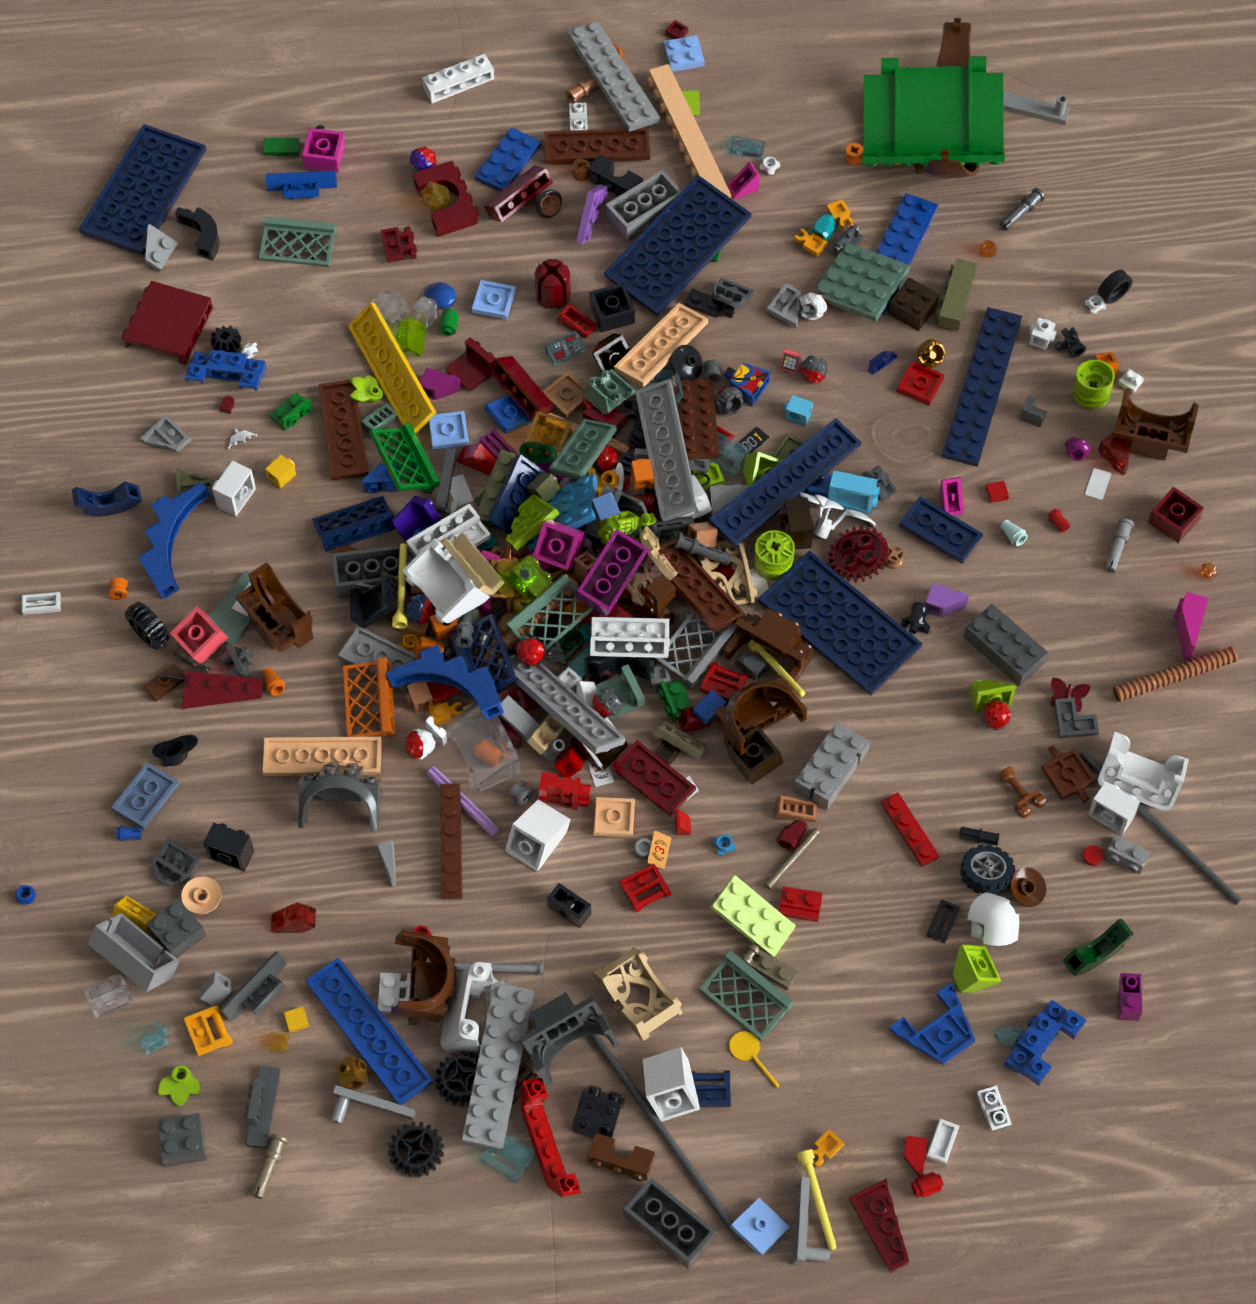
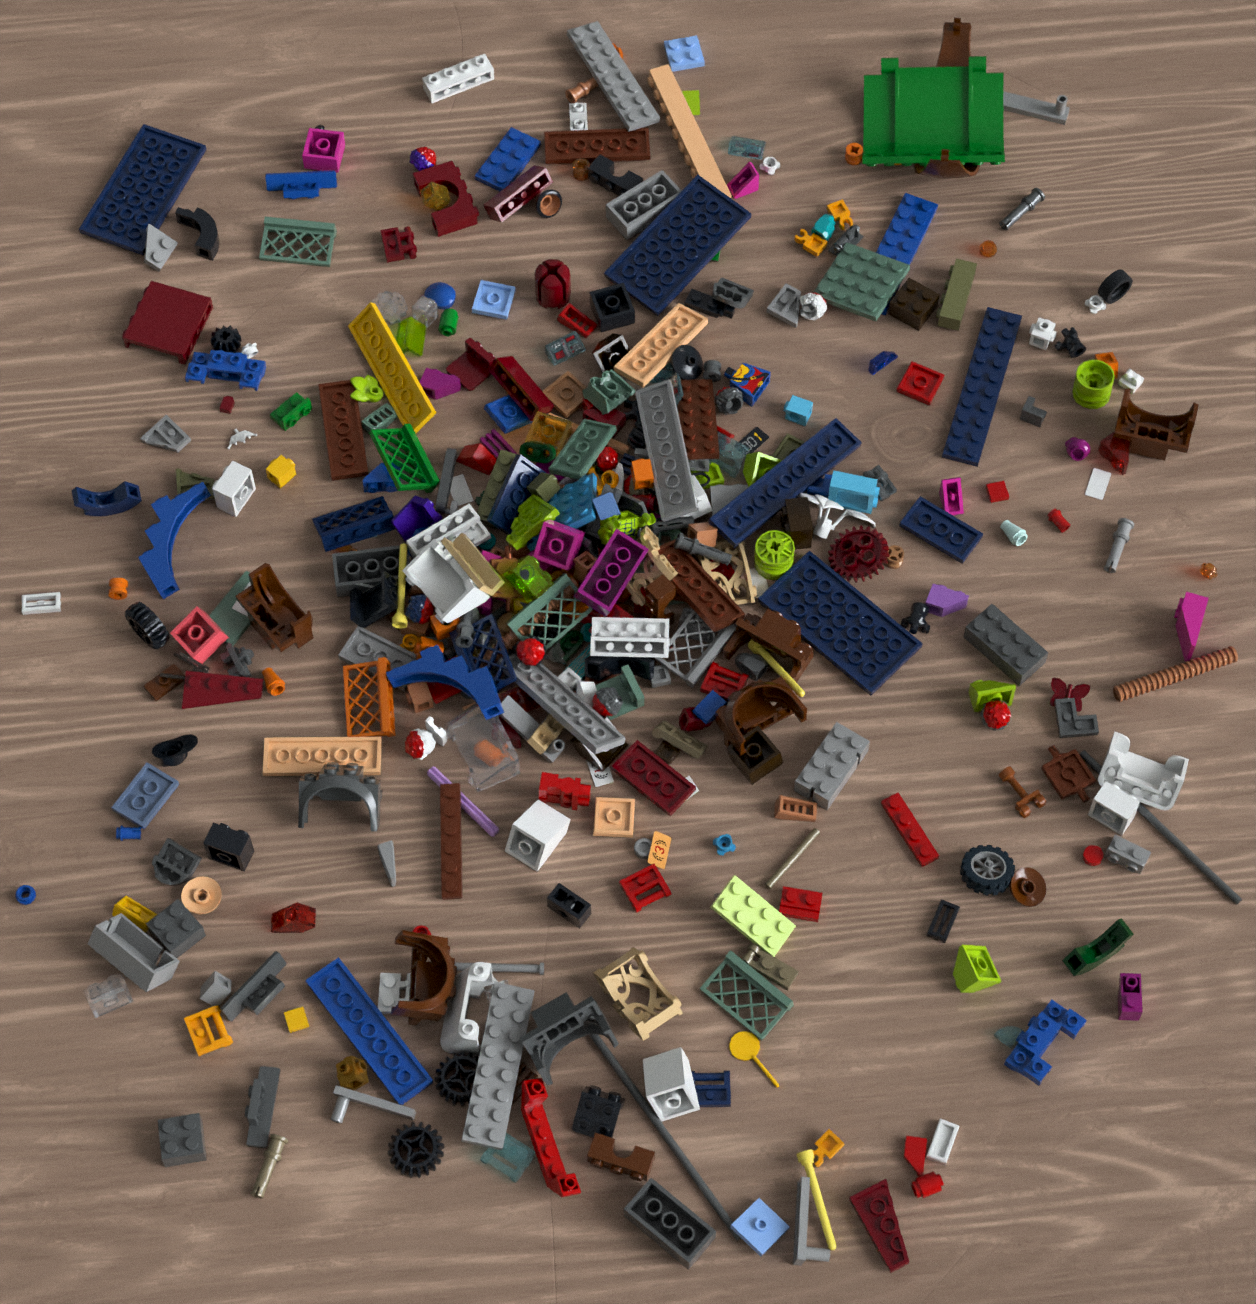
clear light blue bracket [140,1020,169,1055] -> none
lime plate [158,1066,200,1107] -> none
green tile [263,138,300,156] -> none
clear yellow plate [268,1032,289,1052] -> none
light orange plate [428,702,464,725] -> none
light blue plate [429,411,469,450] -> none
light grey wheel [509,780,534,805] -> none
red panel [554,745,584,778] -> none
medium lavender plate [576,185,608,244] -> none
green bracket [657,679,693,722] -> none
dark red tile [665,20,689,39] -> none
red slope [675,809,692,836] -> none
dark red rock [776,820,807,851] -> none
slope [780,349,802,374] -> none
piece [800,355,828,384] -> none
blue wing [889,982,975,1066] -> none
pearl gold piece [917,339,945,368] -> none
black axle [959,827,1000,846] -> none
white brick [967,892,1019,946] -> none
white slope [976,1085,1012,1131] -> none
dark red brick [1148,486,1204,543] -> none

